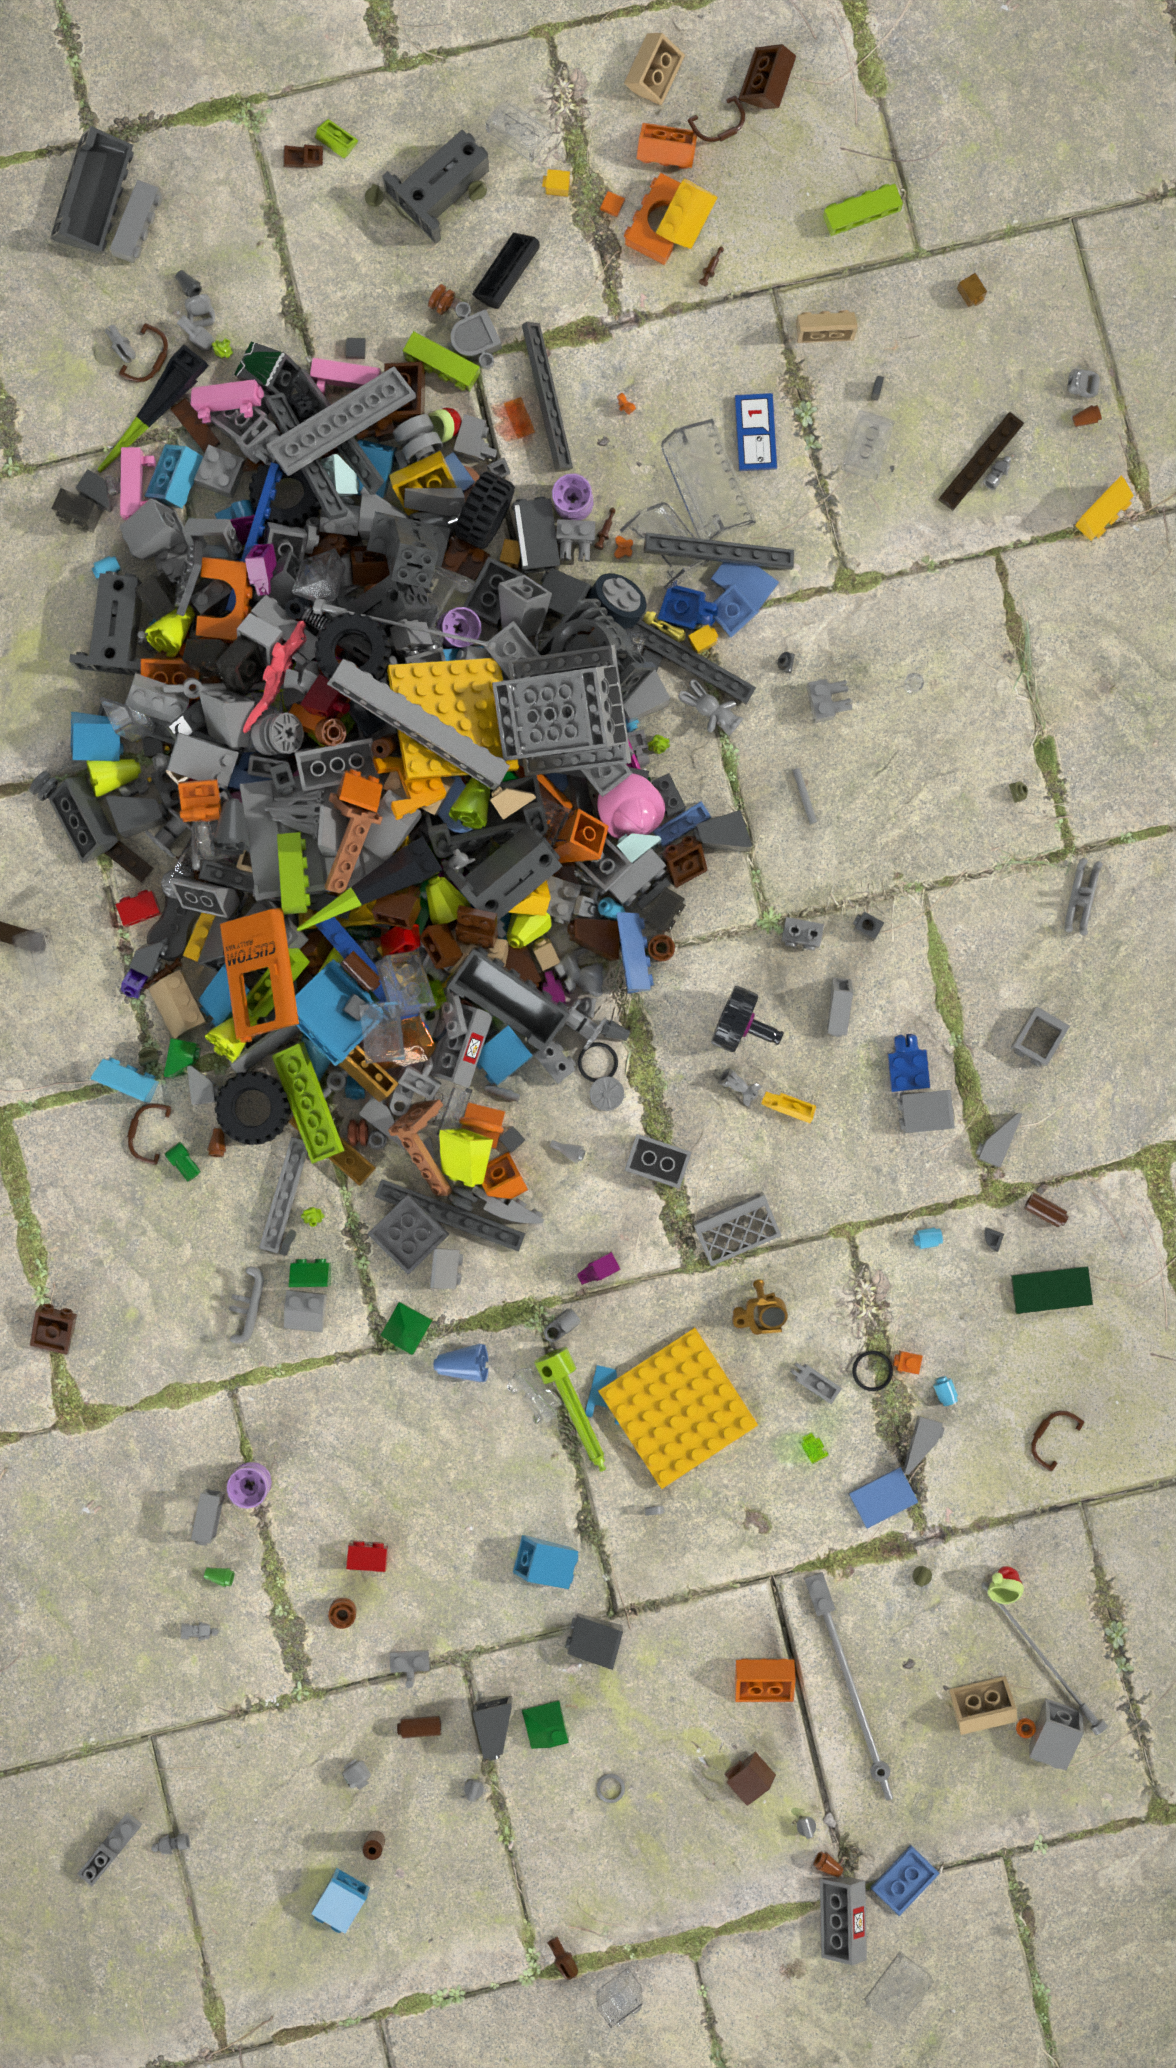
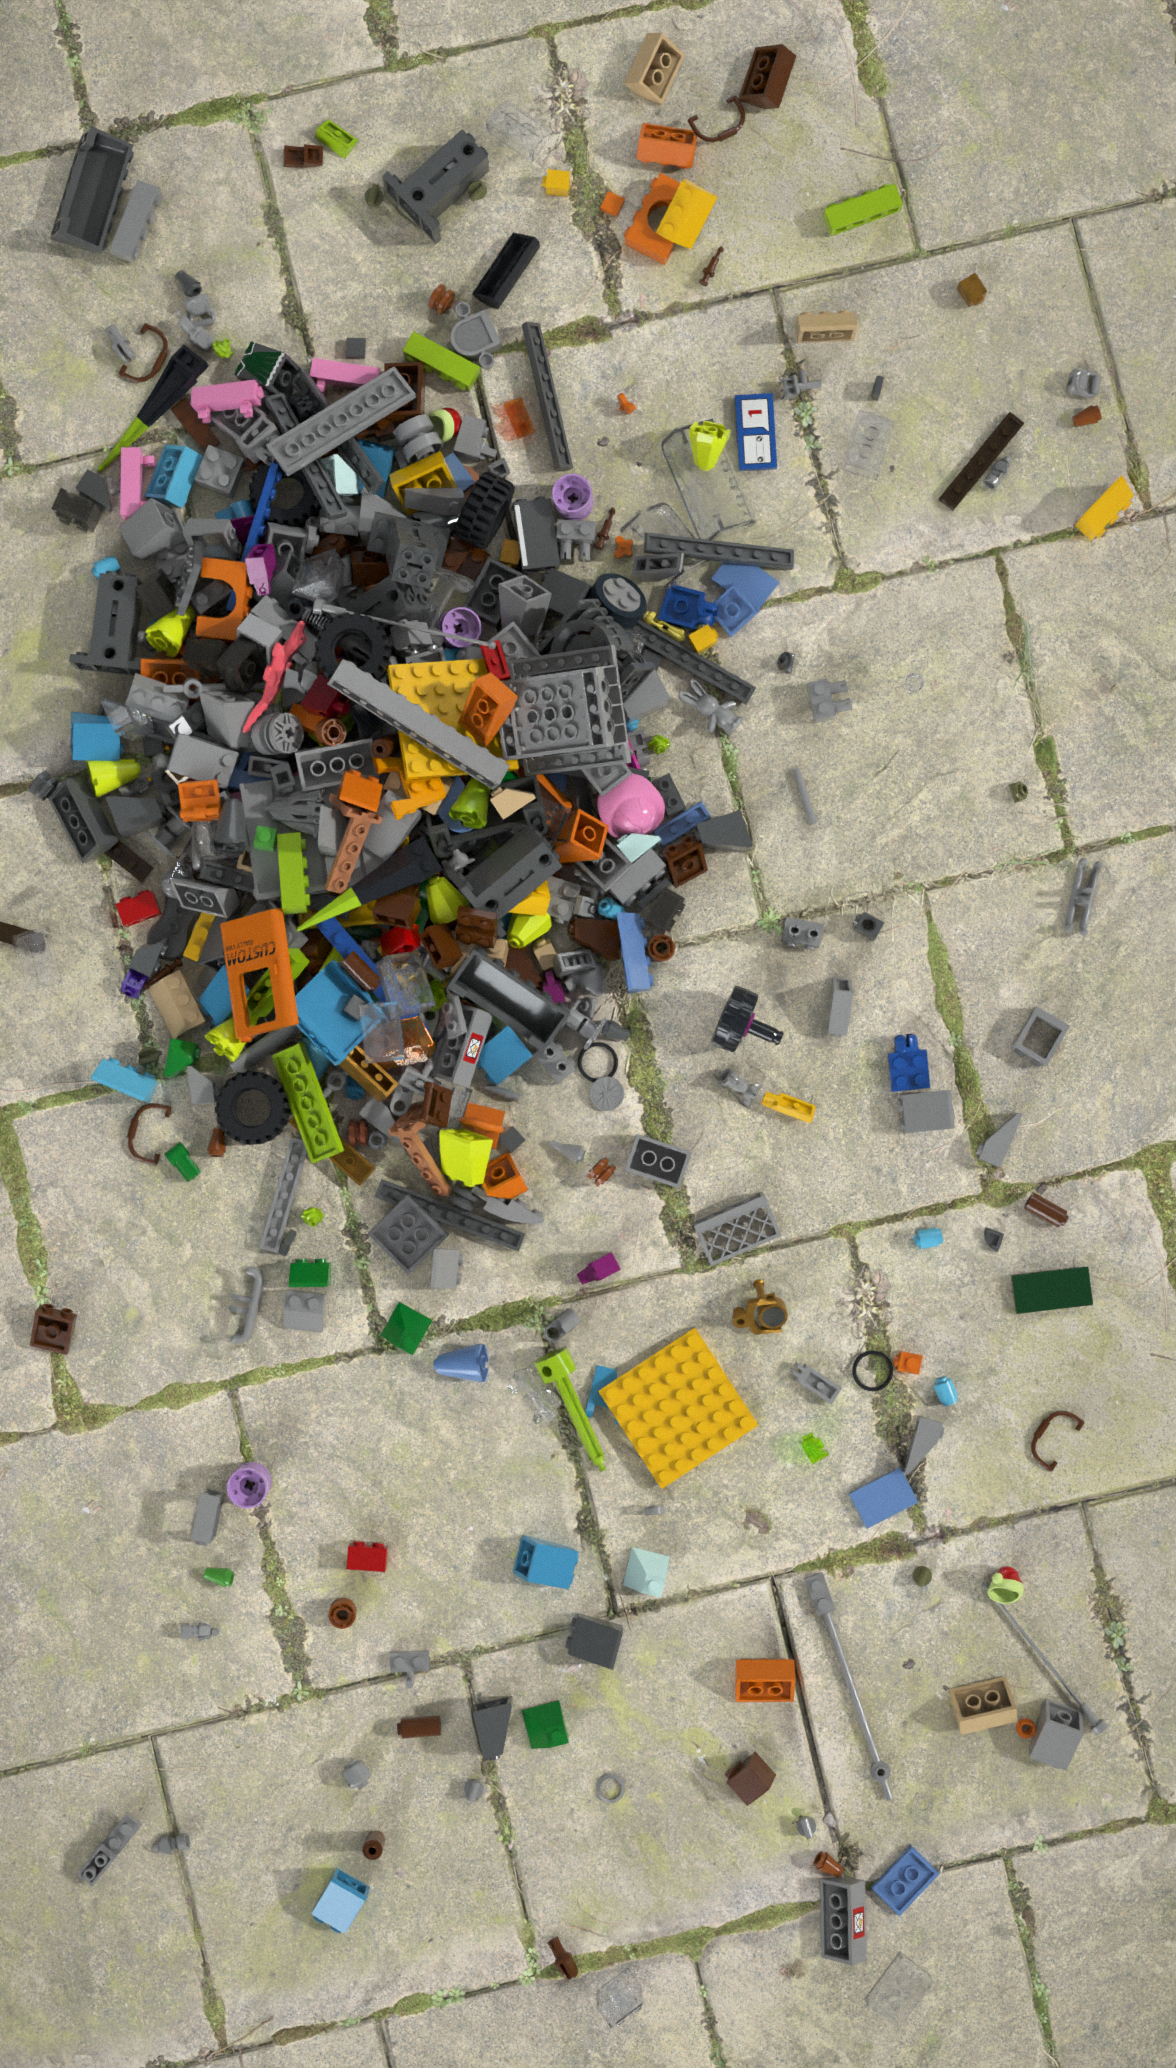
none -> bright green brick [254,825,279,853]
none -> reddish brown plate [418,1082,453,1128]
none -> orange slope [458,672,518,747]
none -> red plate [479,640,511,681]
none -> light grey slope [552,949,596,977]
none -> dark orange wheel [587,1157,616,1187]
none -> light aqua slope [623,1547,670,1598]
none -> light grey slope [632,553,684,582]
none -> neon yellow cone [689,421,731,471]
none -> light grey arm [780,370,822,400]

